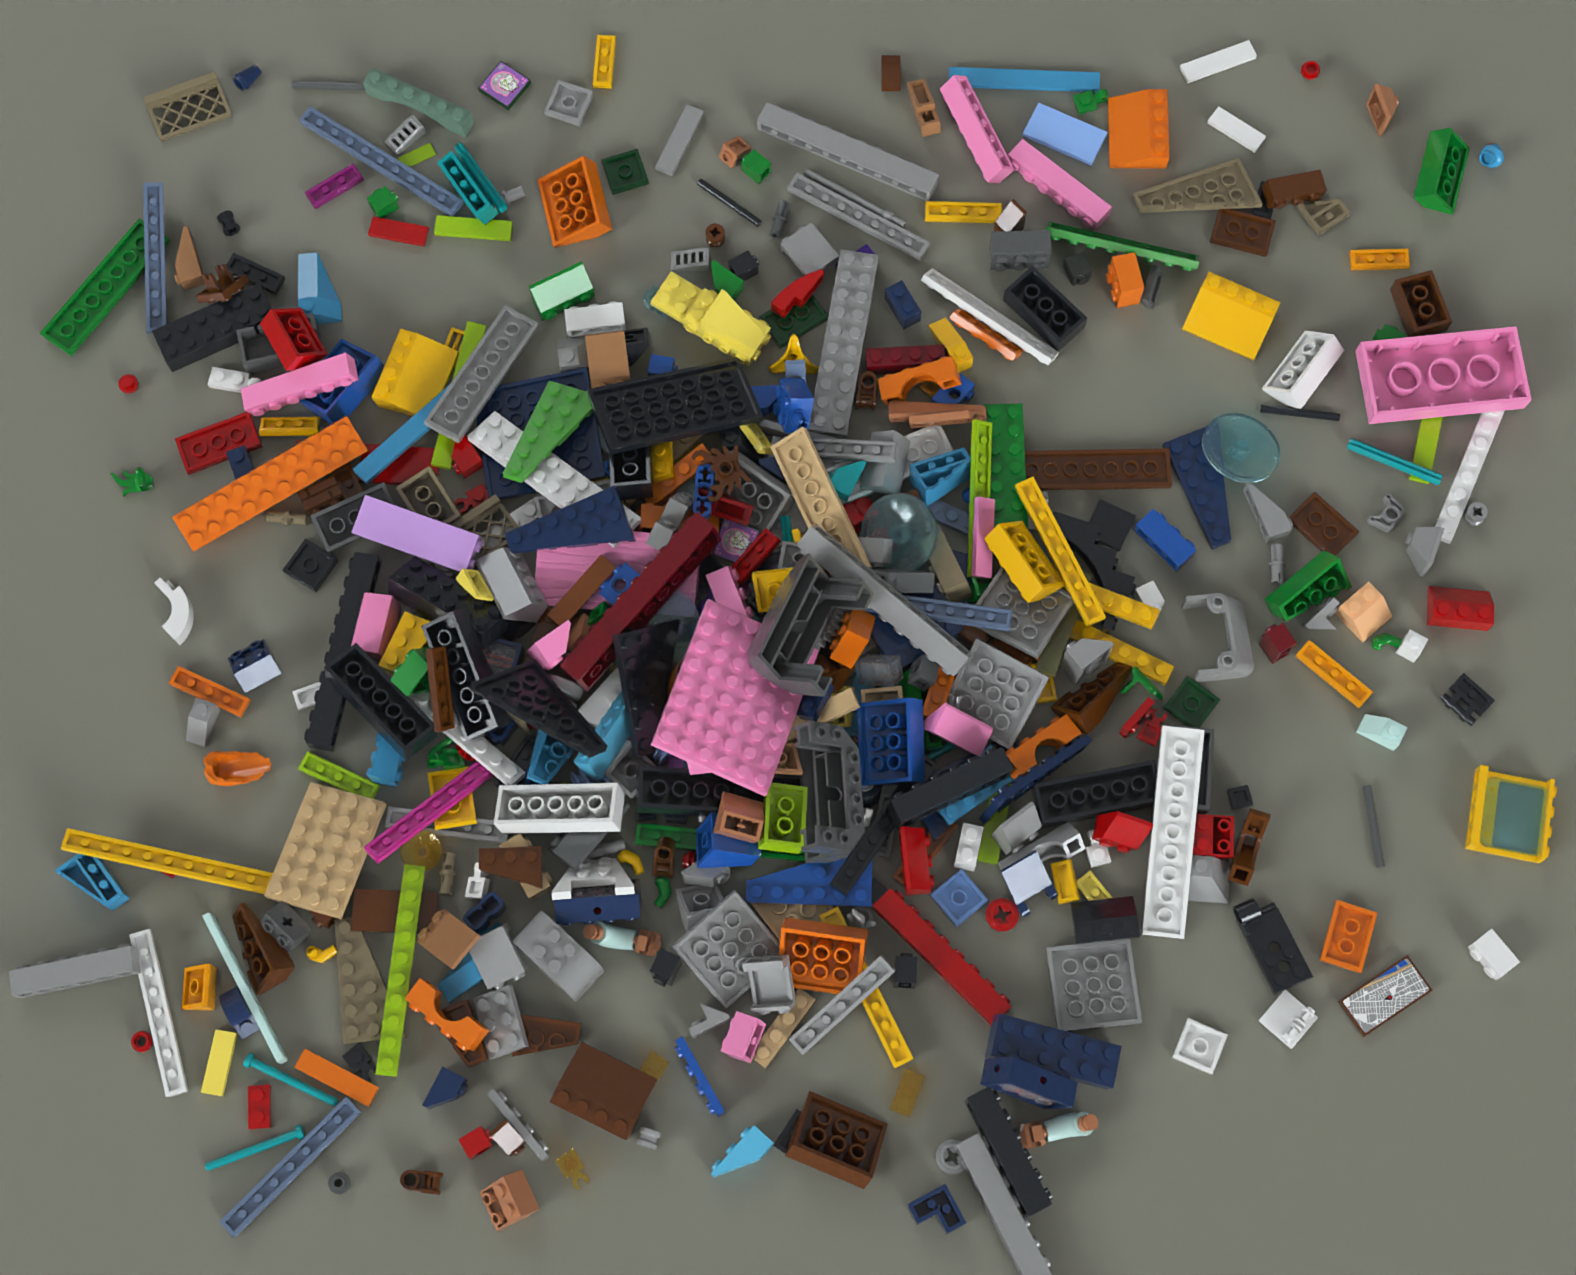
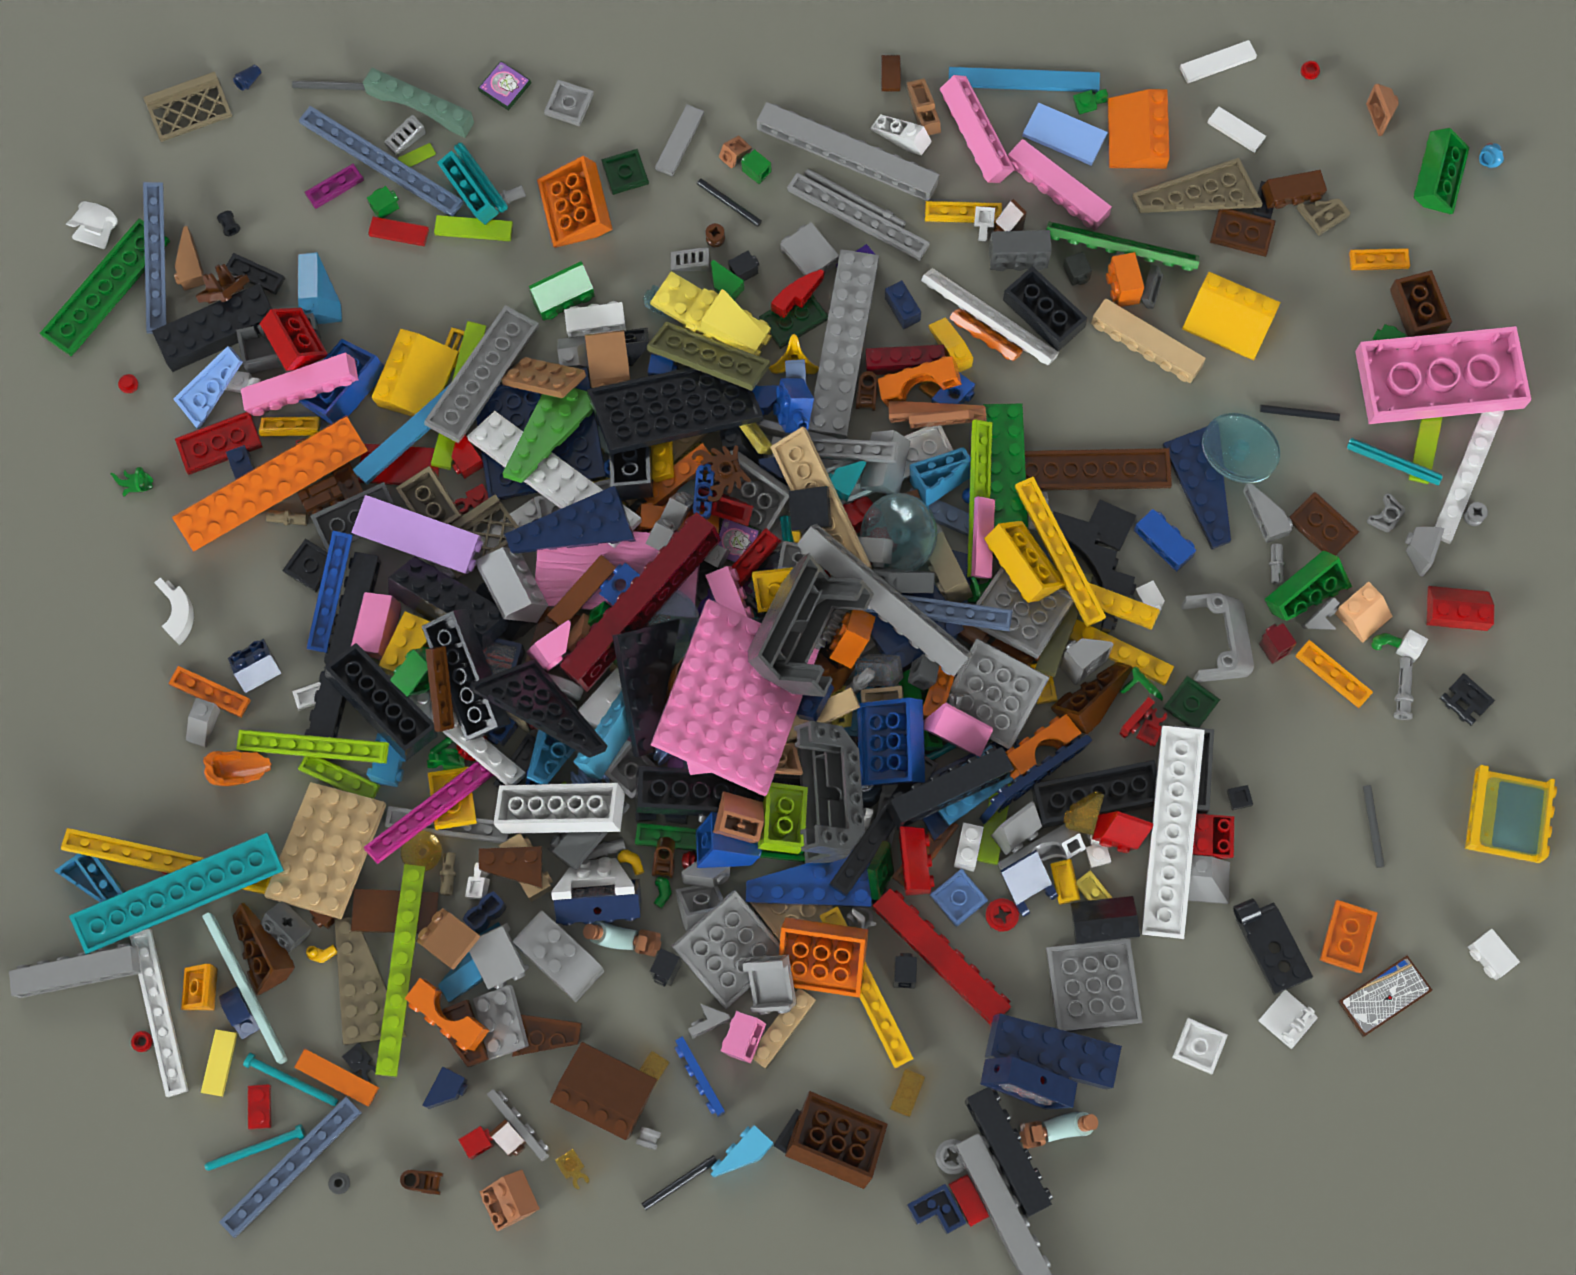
light yellow slope [456,568,494,601] -> none
yellow tile [593,35,616,89] -> none
dark grey axle [769,200,789,239] -> none
light grey plate [788,954,896,1055] -> none
reddish brown arch [1228,808,1271,886] -> none
white slope [1262,330,1344,409] -> none
light aqua slope [1356,714,1408,751] -> none
none -> white piece [66,201,118,249]
none -> teal plate [69,832,284,954]
none -> light blue wing [173,346,243,429]
none -> lime tile [236,730,389,764]
none -> blue plate [306,531,353,653]
none -> medium nougat plate [501,357,586,398]
none -> black bar [641,1155,717,1210]
none -> olive plate [647,322,770,391]
none -> light grey brick [704,545,731,569]
none -> black tile [789,486,832,532]
none -> light grey axle [845,668,875,696]
none -> dark green tile [867,841,894,900]
none -> white slope [870,114,932,156]
none -> red slope [948,1175,989,1227]
none -> white plate [974,206,995,242]
none -> clear yellow slope [1064,791,1104,835]
none -> tan brick [1091,298,1206,384]
none -> light grey pin [1394,657,1414,720]

